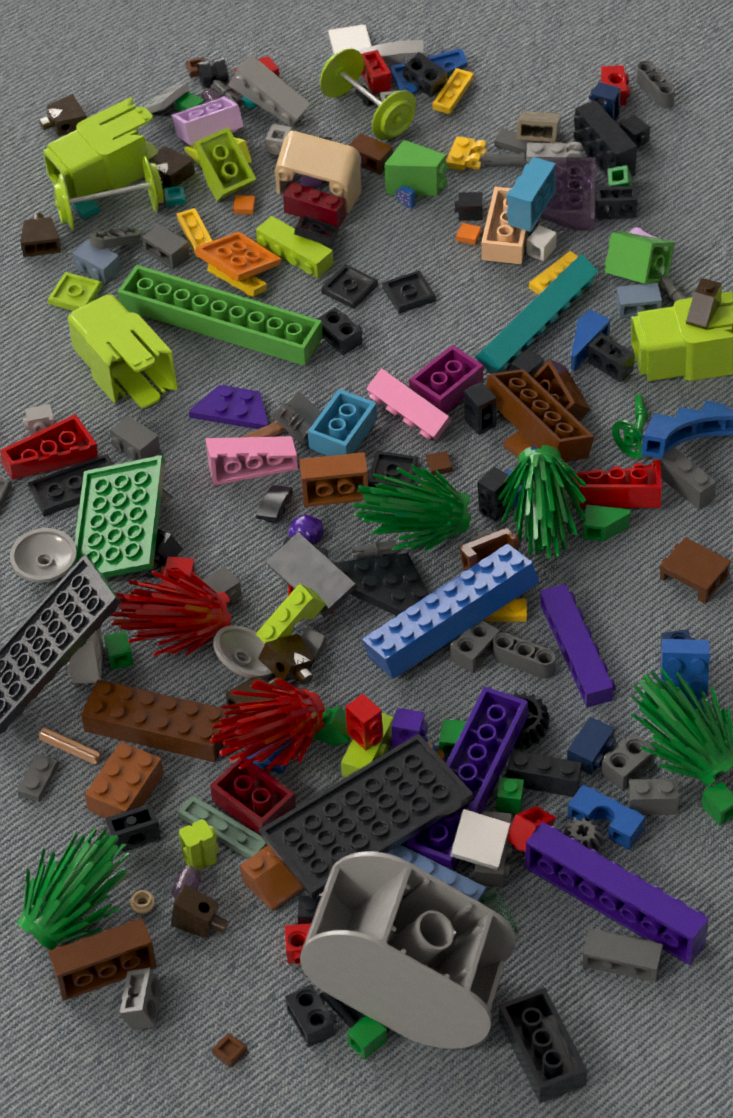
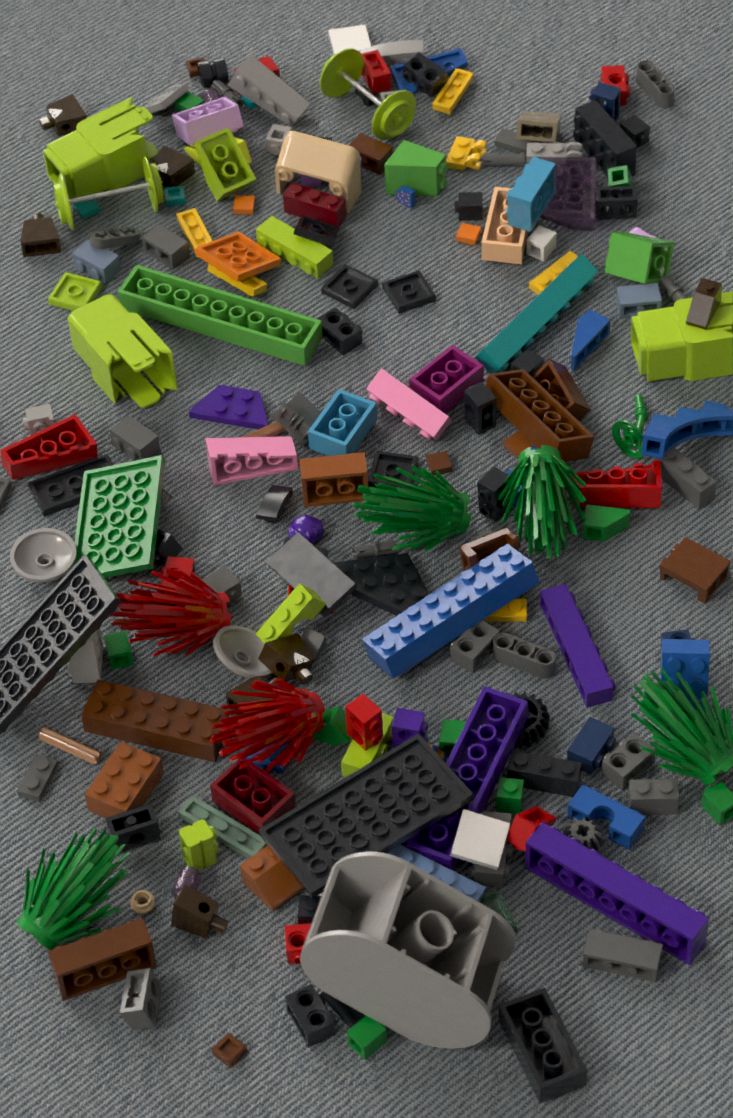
black brick [588,334,635,382] -> none

